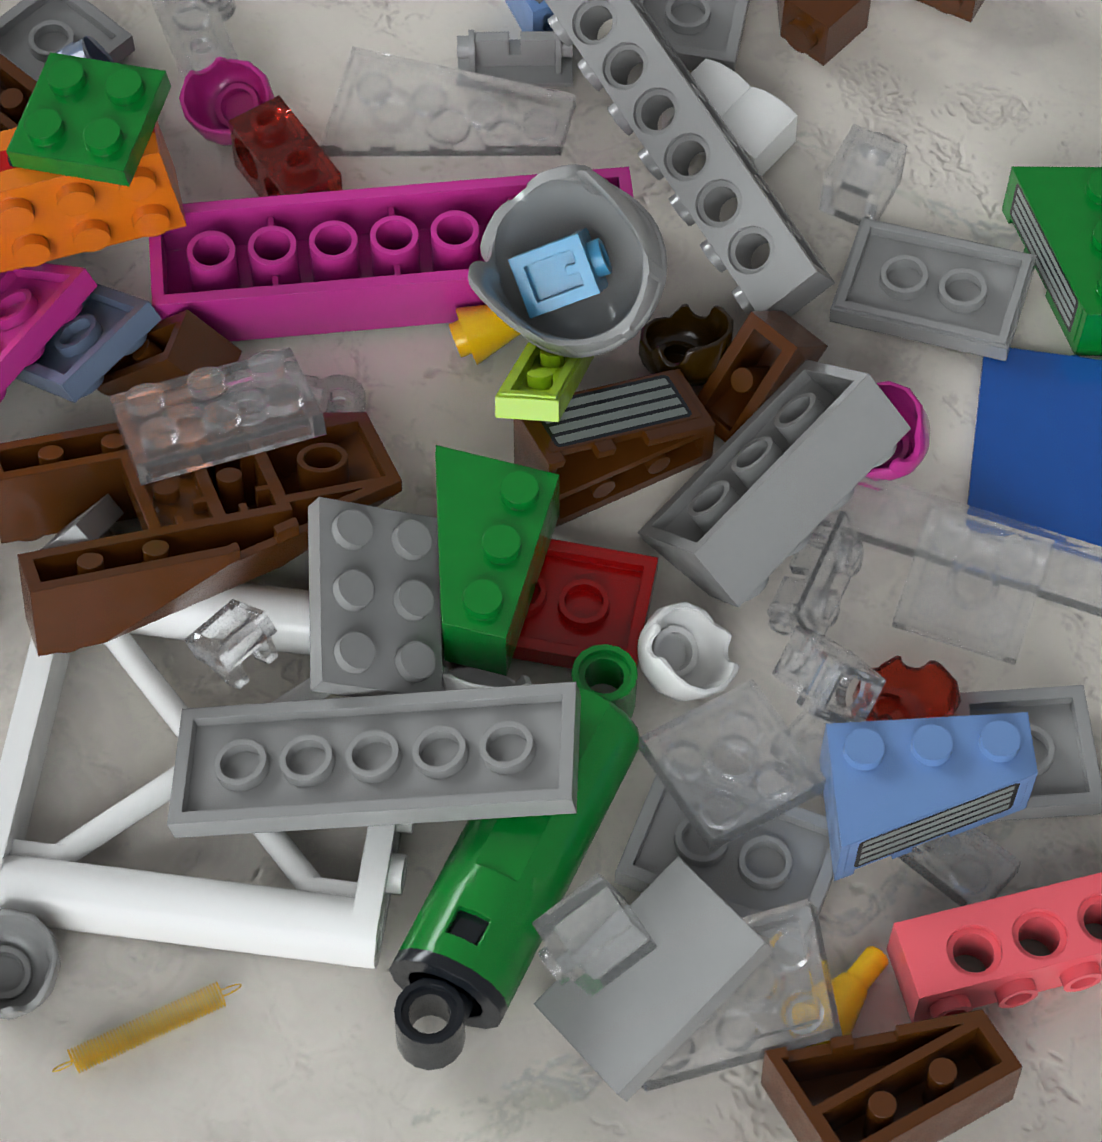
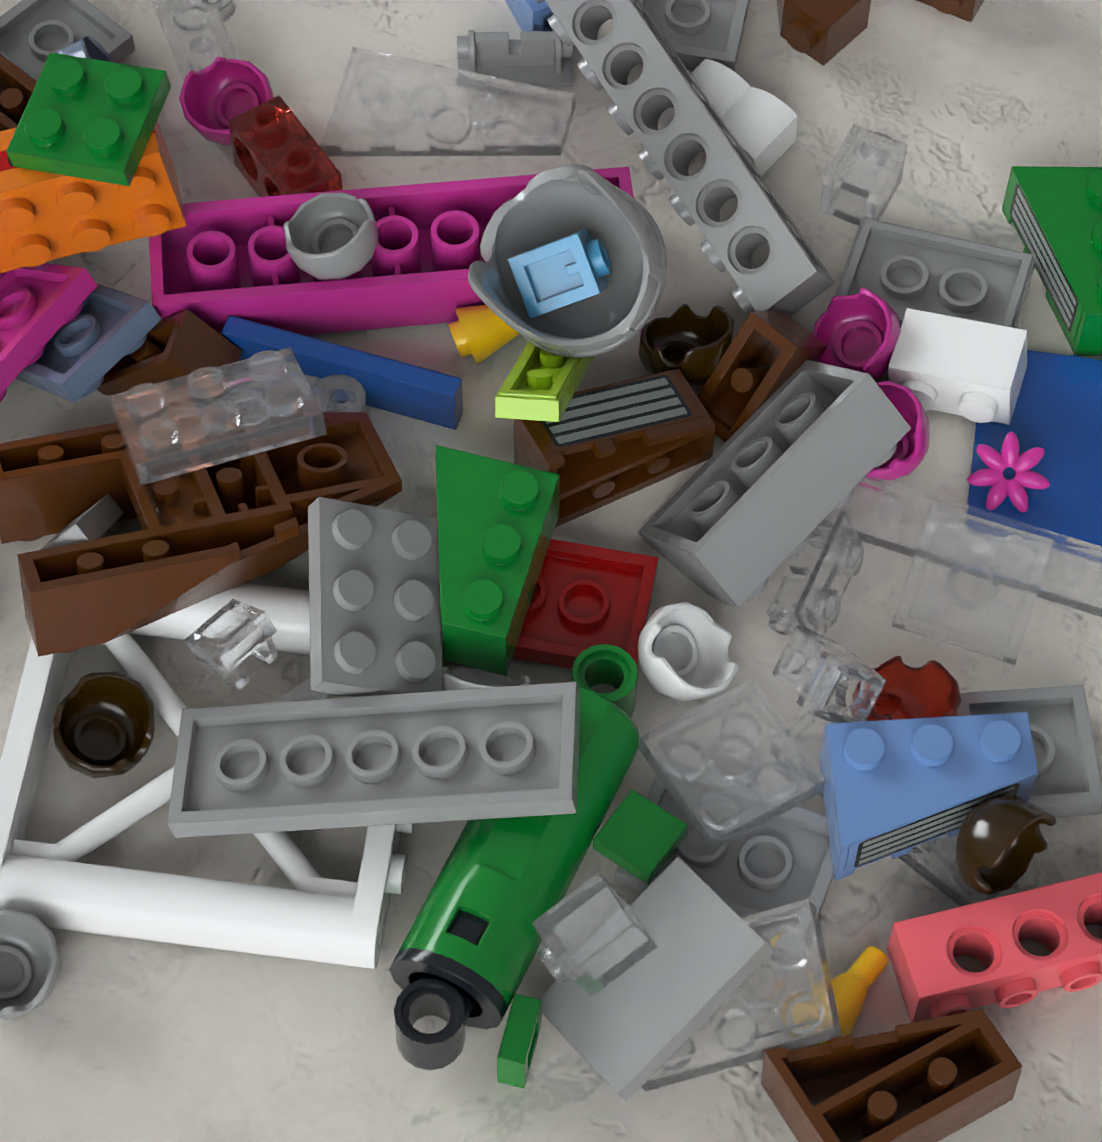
yellow piece [52,981,242,1073] -> none
none -> dark brown hair [53,671,155,778]
none -> blue tile [221,316,463,430]
none -> light grey hair [283,193,378,279]
none -> green tile [497,994,542,1089]
none -> green tile [593,789,688,885]
none -> dark pink hair [813,288,901,380]
none -> white brick [888,308,1028,425]
none -> dark brown hair [956,794,1057,895]
none -> dark pink plant [967,432,1050,513]

